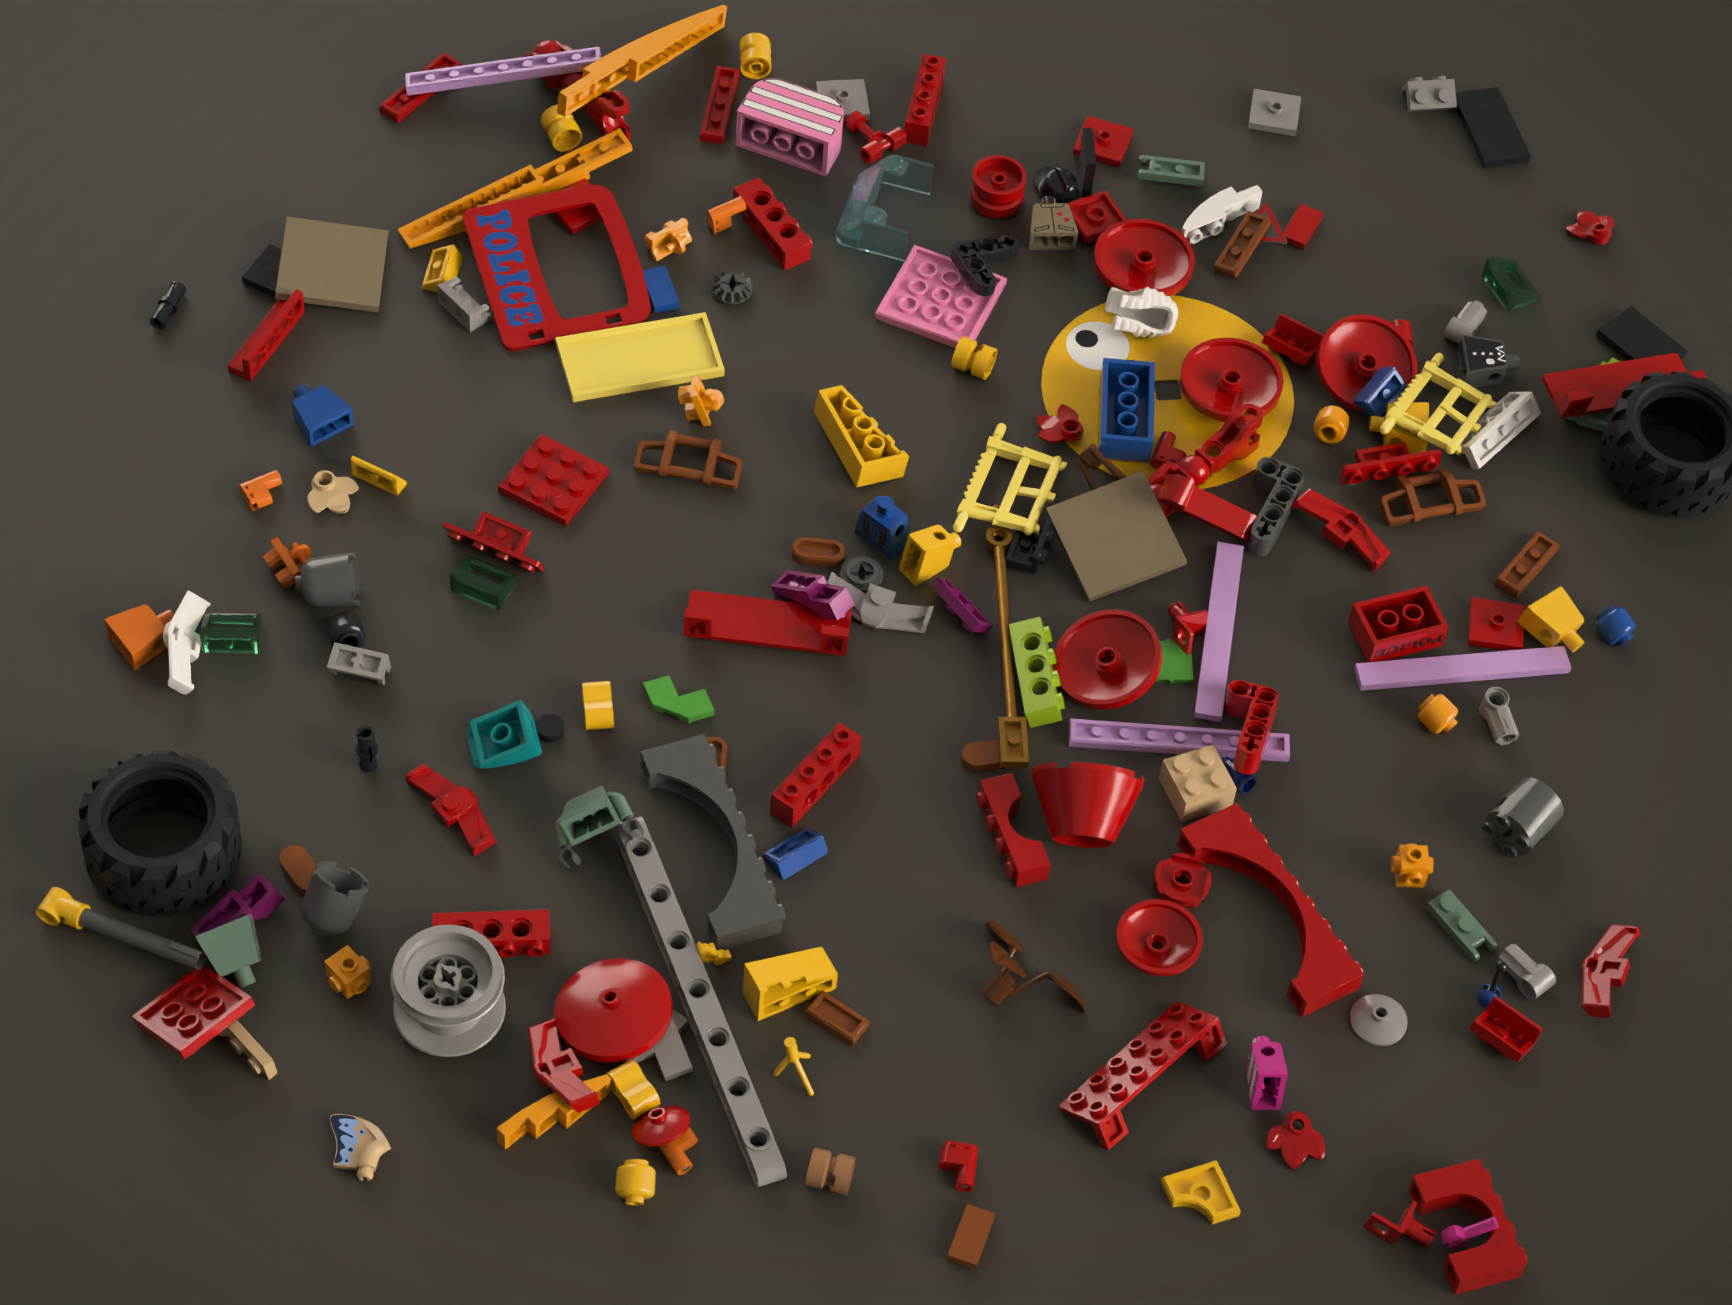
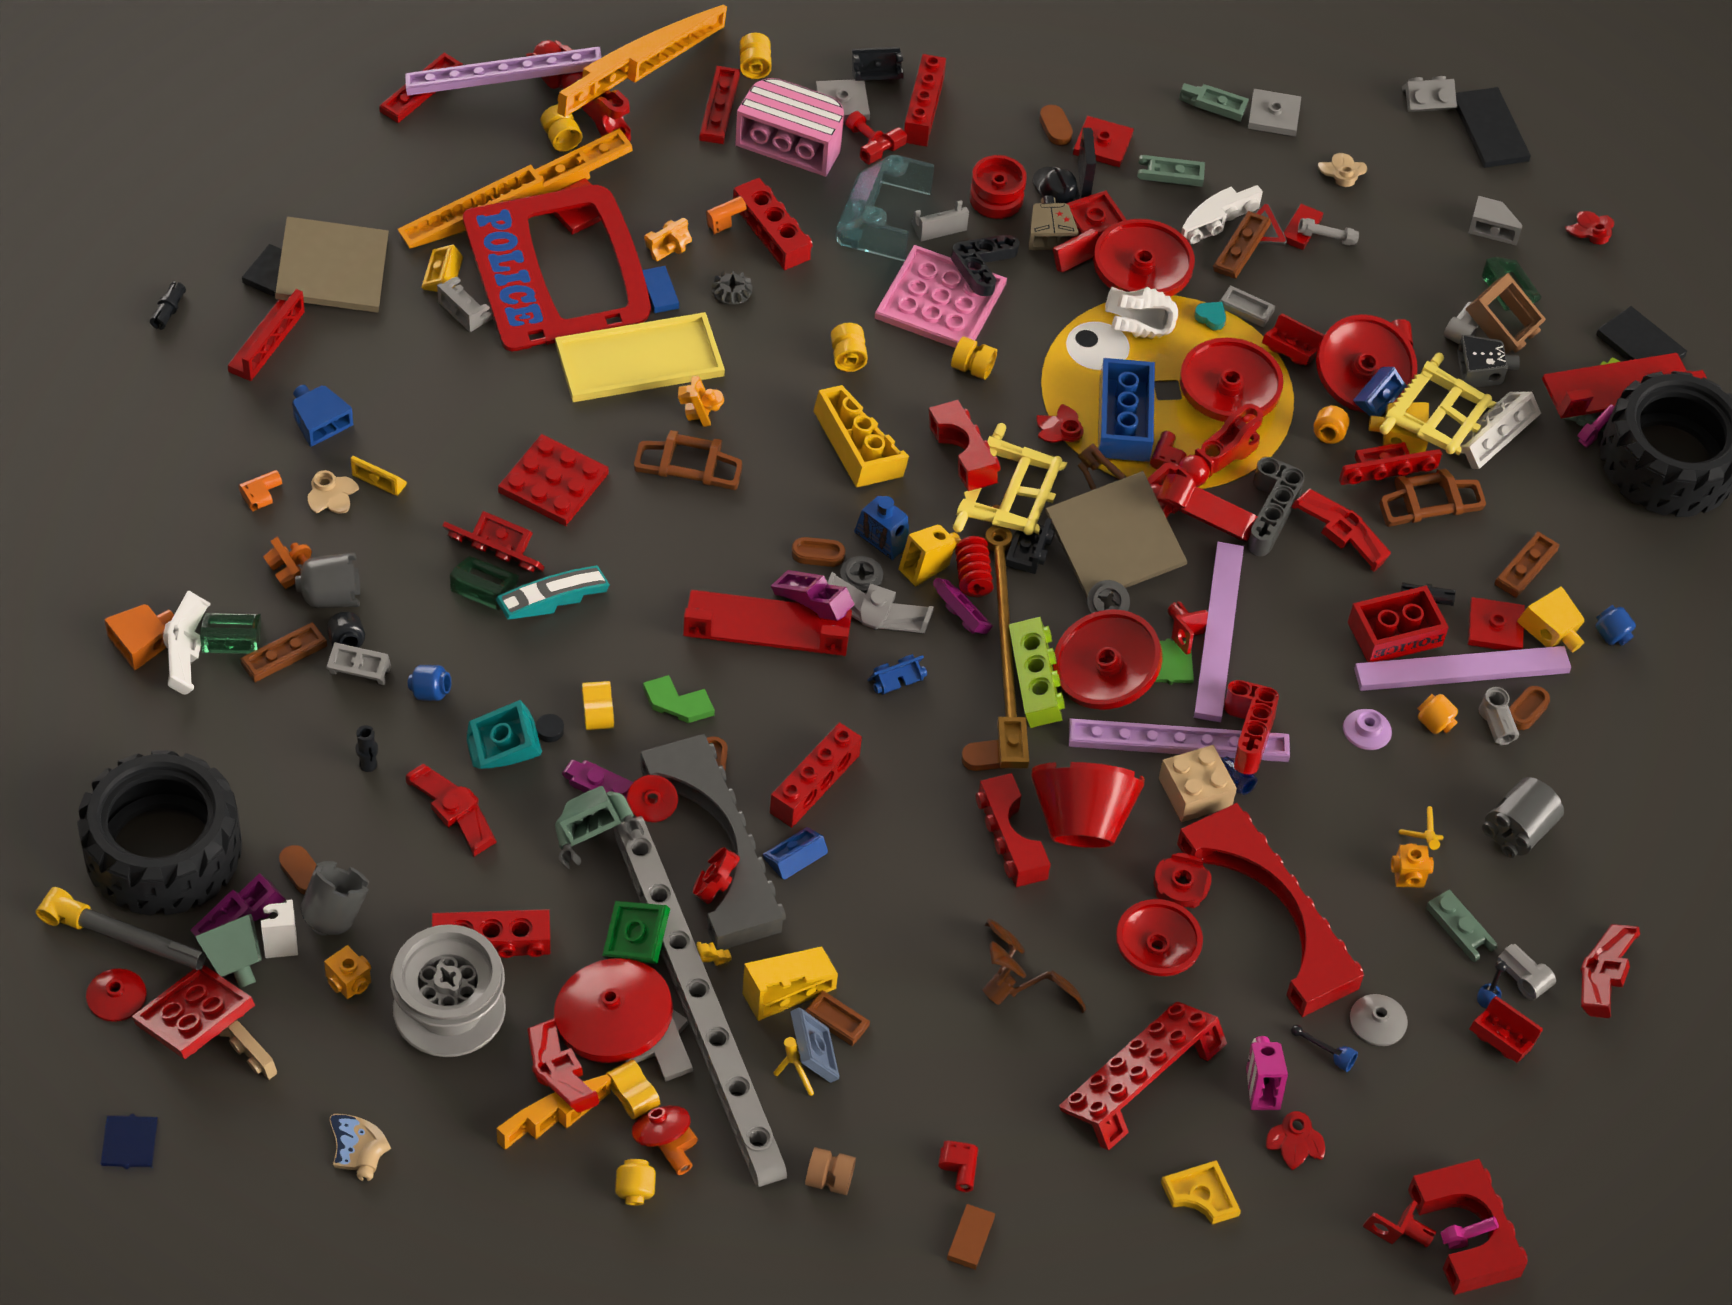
none -> red dish [86,968,147,1022]
none -> clear blue piece [101,1114,158,1169]
none -> dark orange tile [240,622,327,682]
none -> white hinge [261,900,298,958]
none -> blue head [408,665,451,701]
none -> slope [496,565,610,620]
none -> magenta hinge [562,760,633,801]
none -> green tile [602,901,670,964]
none -> red piece [627,775,678,822]
none -> red plate [693,847,740,904]
none -> sand blue tile [790,1008,840,1083]
none -> yellow wheel [831,323,868,372]
none -> black hinge [852,47,904,81]
none -> blue hinge [867,654,927,695]
none -> light grey hinge [912,200,969,242]
none -> red arch [929,400,1000,491]
none -> red piece [955,536,994,597]
none -> dark orange tile [1039,105,1073,145]
none -> red tile [1053,228,1099,273]
none -> dark grey gear [1086,580,1130,614]
none -> sand green hinge [1179,83,1249,122]
none -> teal tile [1194,302,1226,330]
none -> light grey tile [1219,285,1275,327]
none -> hinge [1291,1025,1358,1072]
none -> light grey bar [1298,218,1359,246]
none -> tan plate [1318,153,1367,187]
none -> lavender piece [1343,709,1392,750]
none -> yellow plant [1399,806,1444,850]
none -> black pin [1401,582,1456,606]
none -> medium nougat window [1465,273,1546,354]
none -> light grey slope [1468,196,1522,245]
none -> dark orange tile [1509,686,1550,730]
none -> dark pink bar [1578,404,1615,447]

